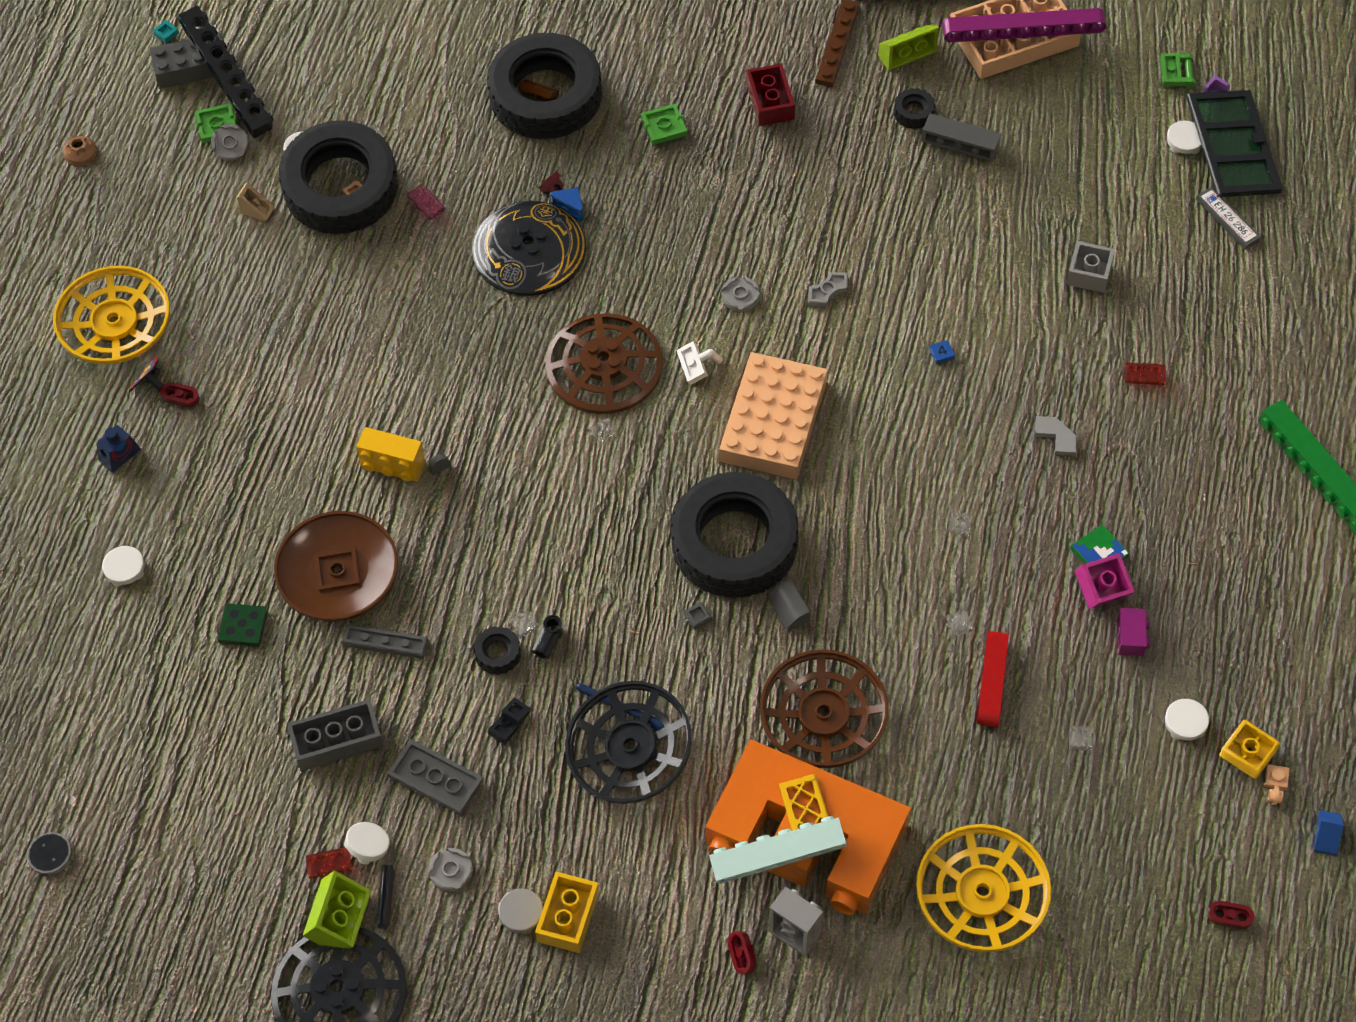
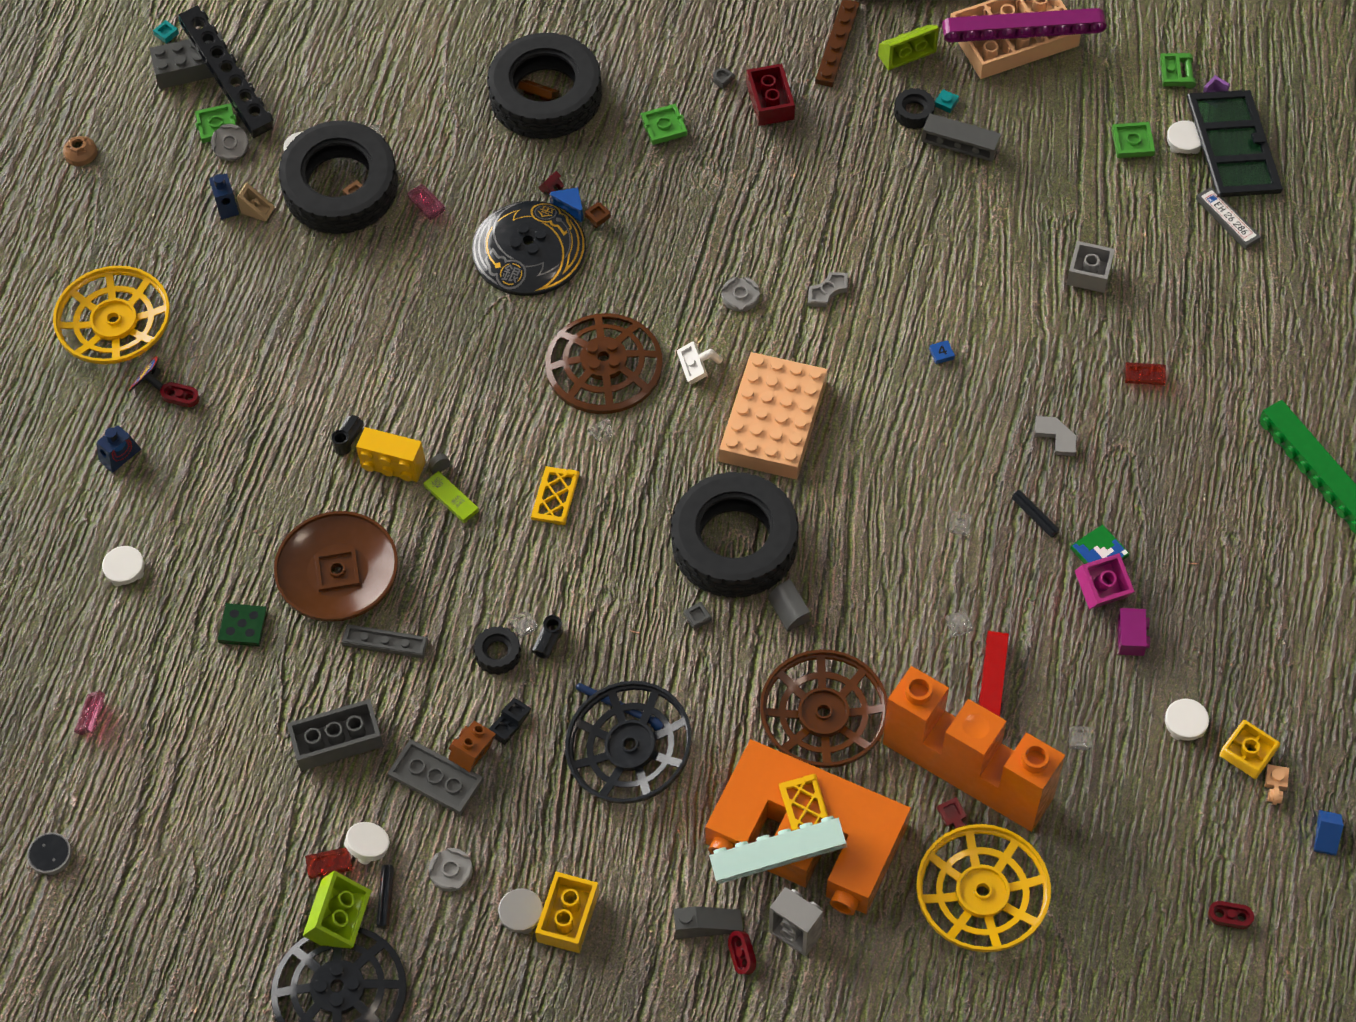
none -> clear pink plate [74,690,105,735]
none -> dark blue torso [209,174,239,220]
none -> black piece [331,414,364,455]
none -> lime tile [423,471,479,523]
none -> dark orange brick [448,721,496,772]
none -> yellow window [531,466,580,525]
none -> reddish brown tile [584,202,611,228]
none -> dark grey slope [673,906,743,939]
none -> dark grey tile [713,68,735,89]
none -> orange brick [883,666,1065,832]
none -> teal plate [934,89,959,113]
none -> dark red plate [936,797,967,838]
none -> black axle [1012,490,1059,537]
none -> bright green plate [1111,122,1155,158]

